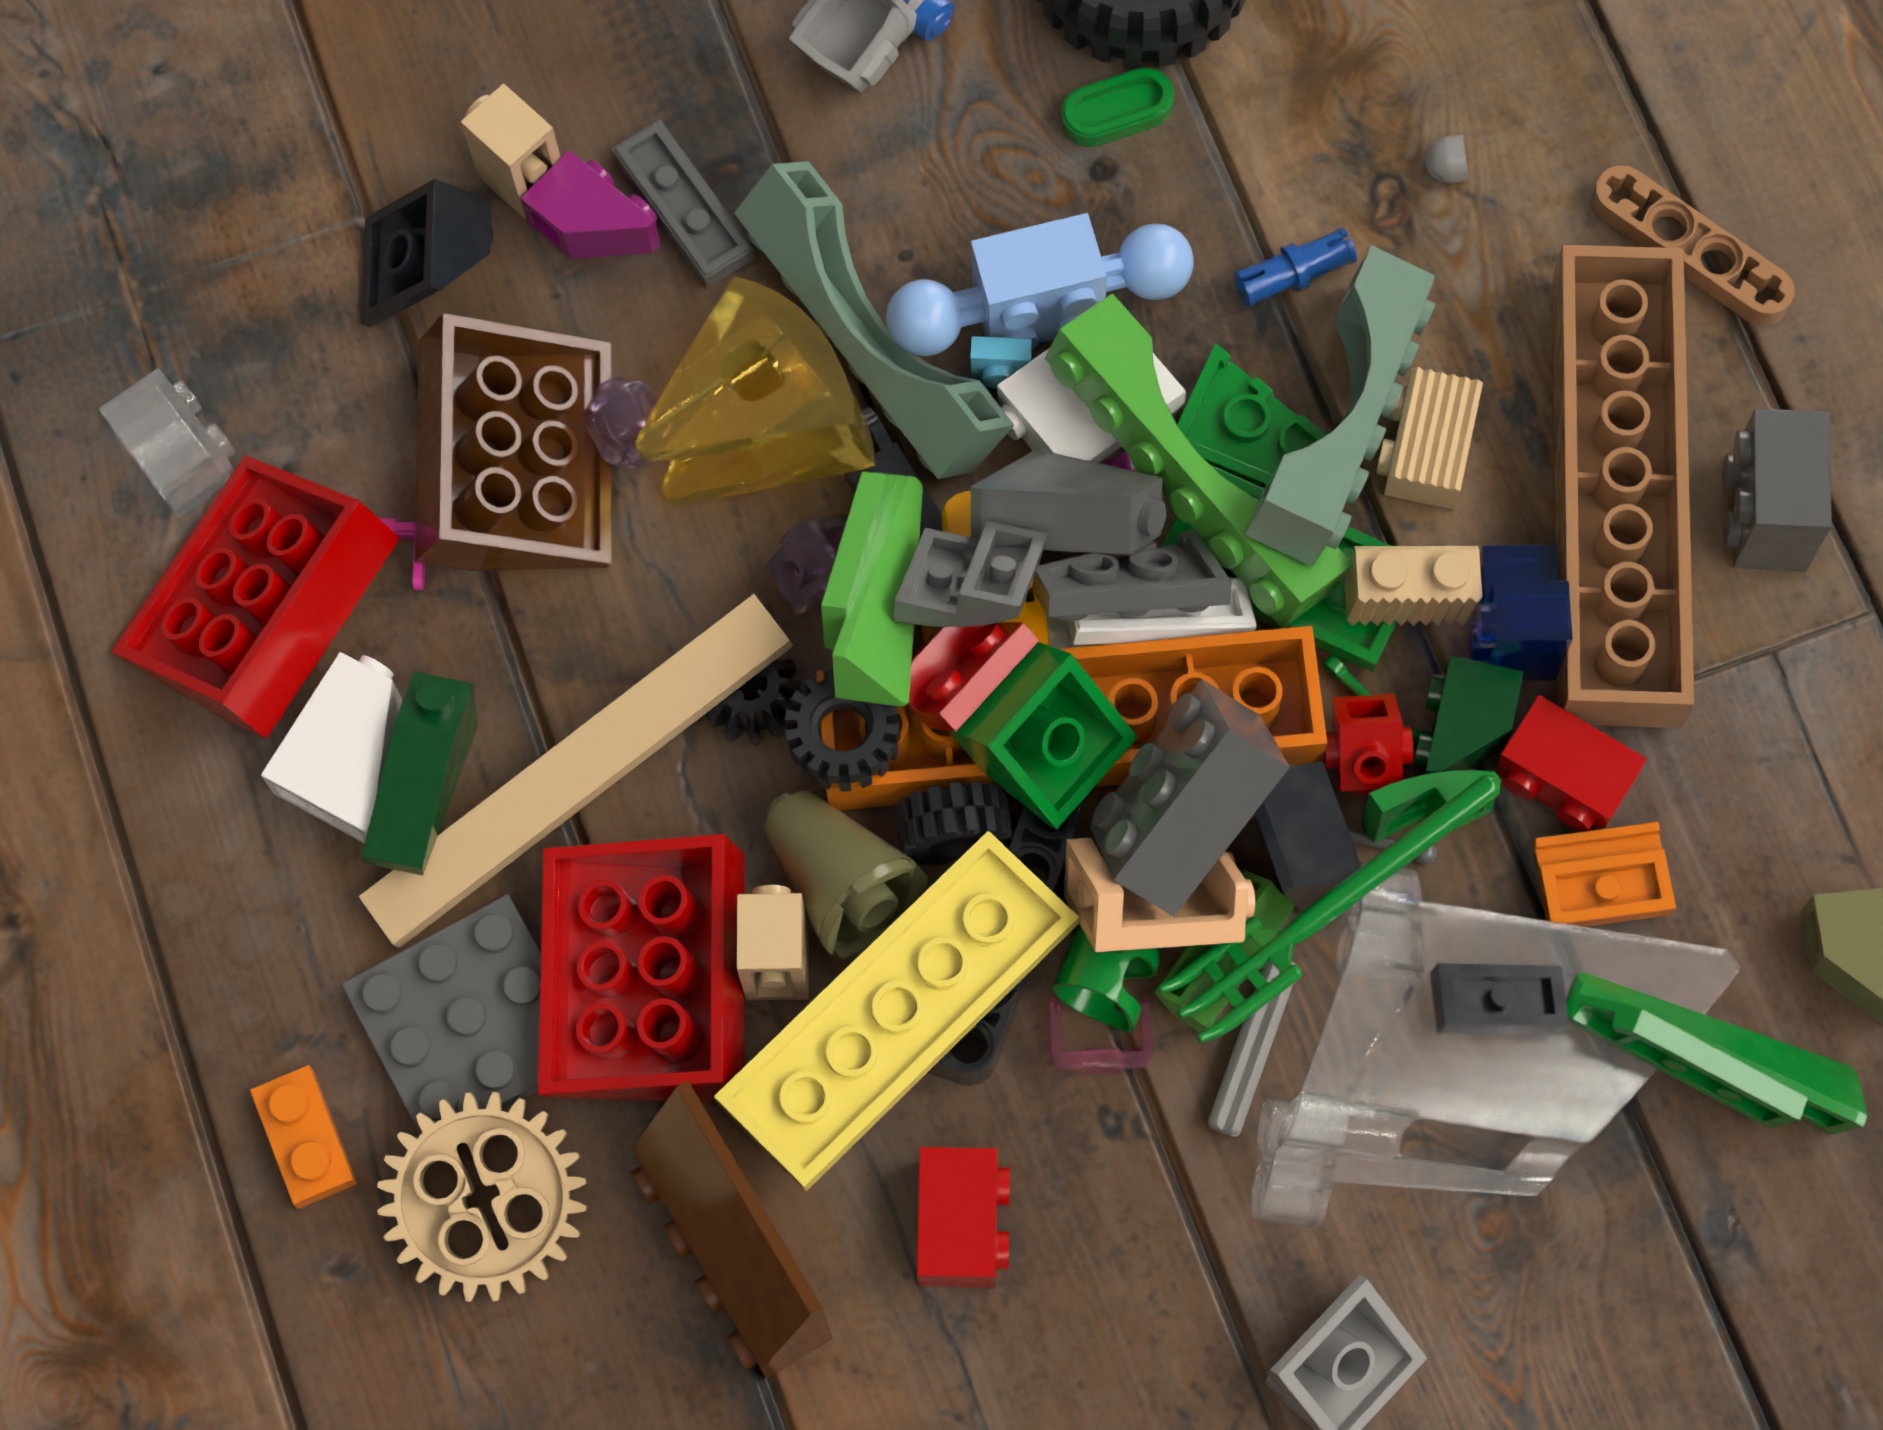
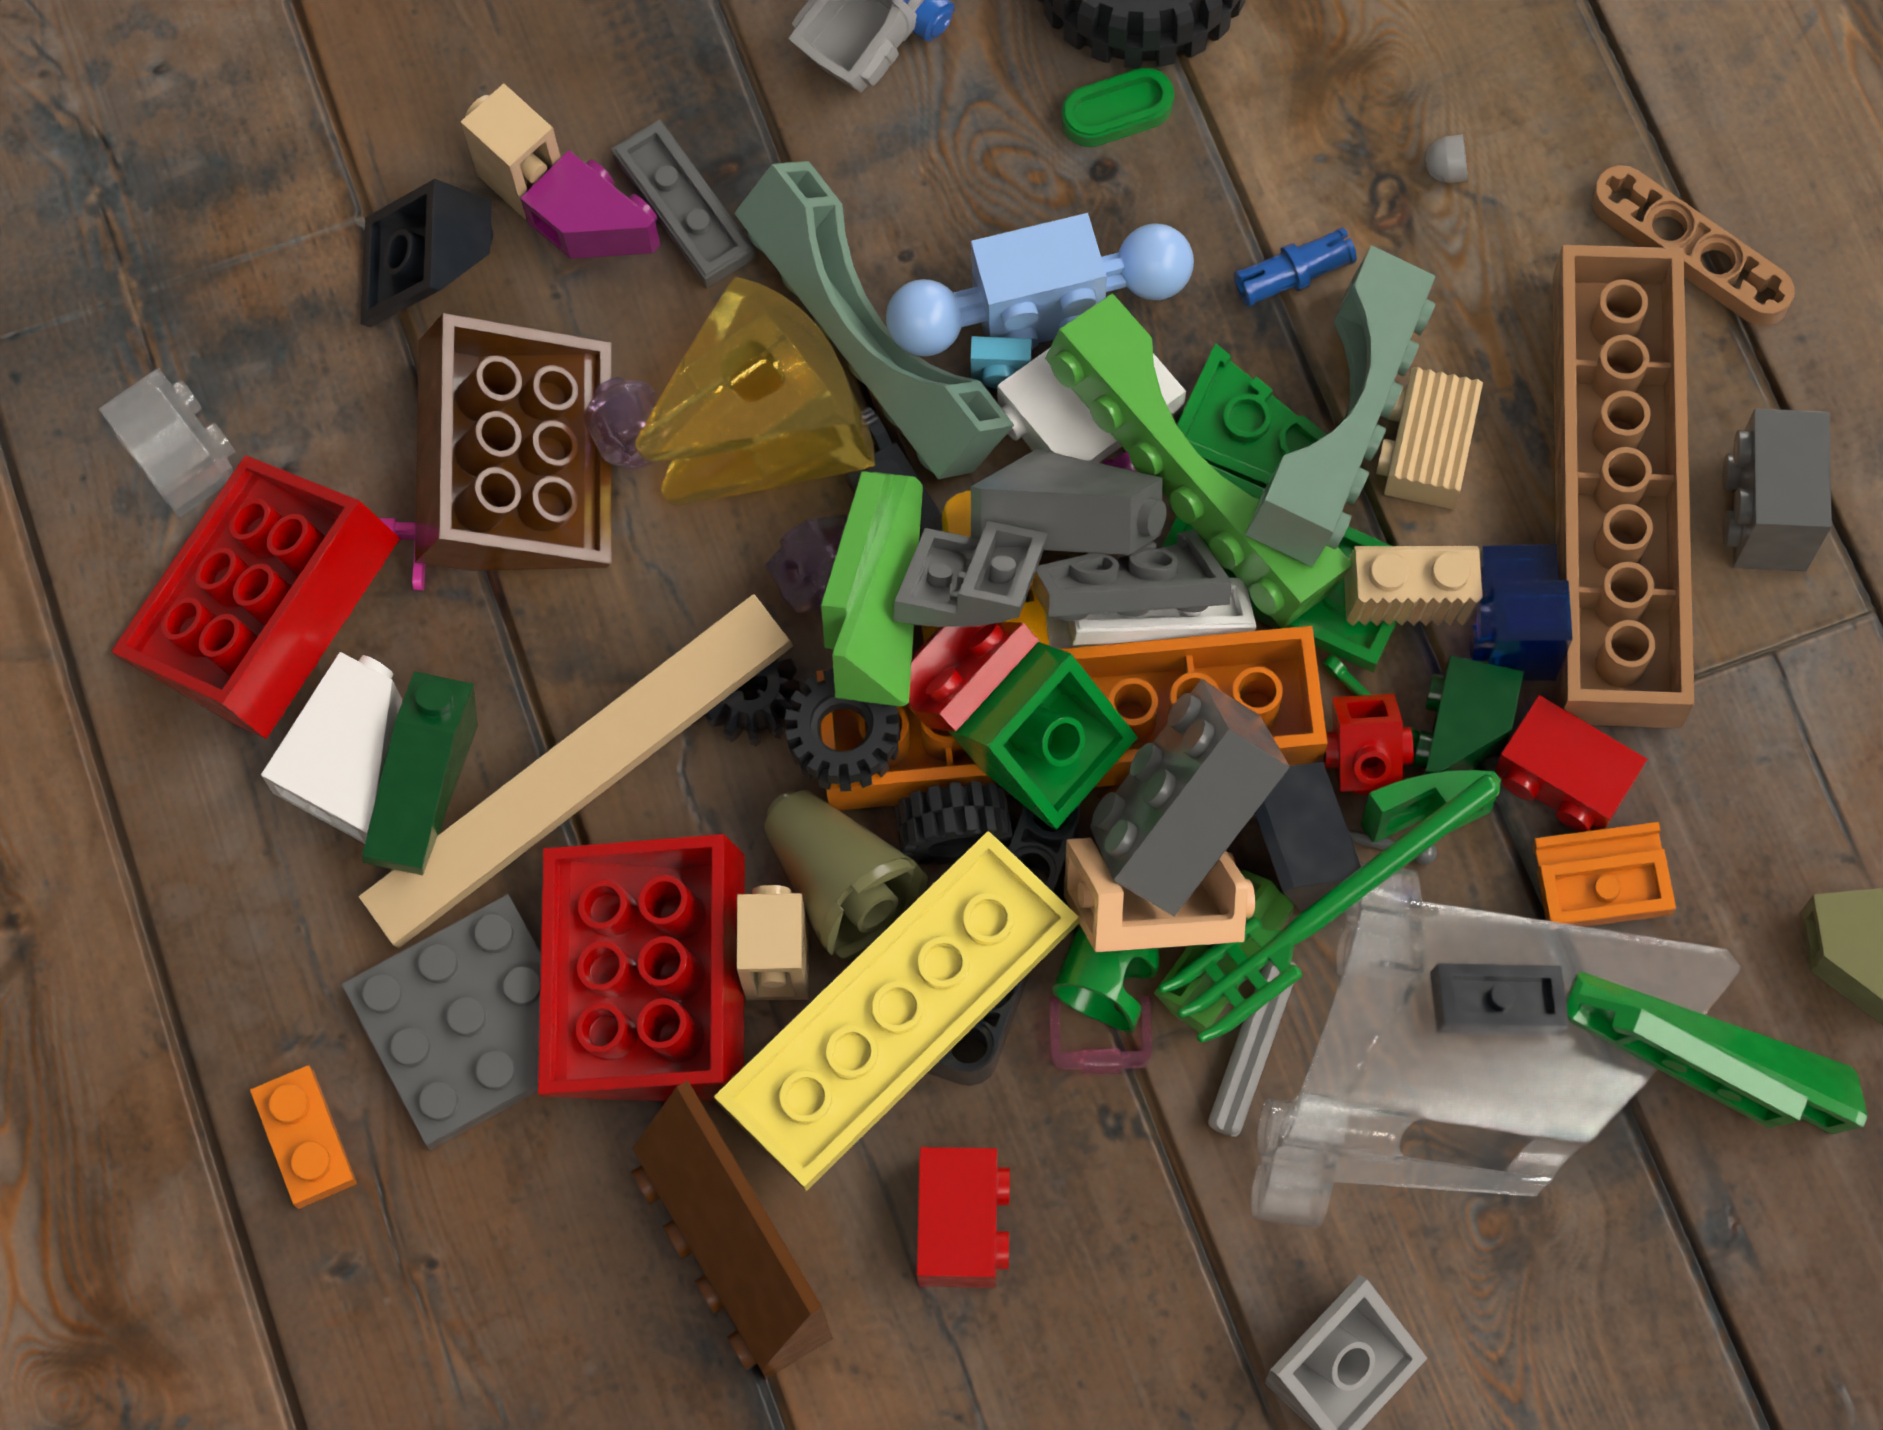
tan gear [377,1092,587,1302] -> none

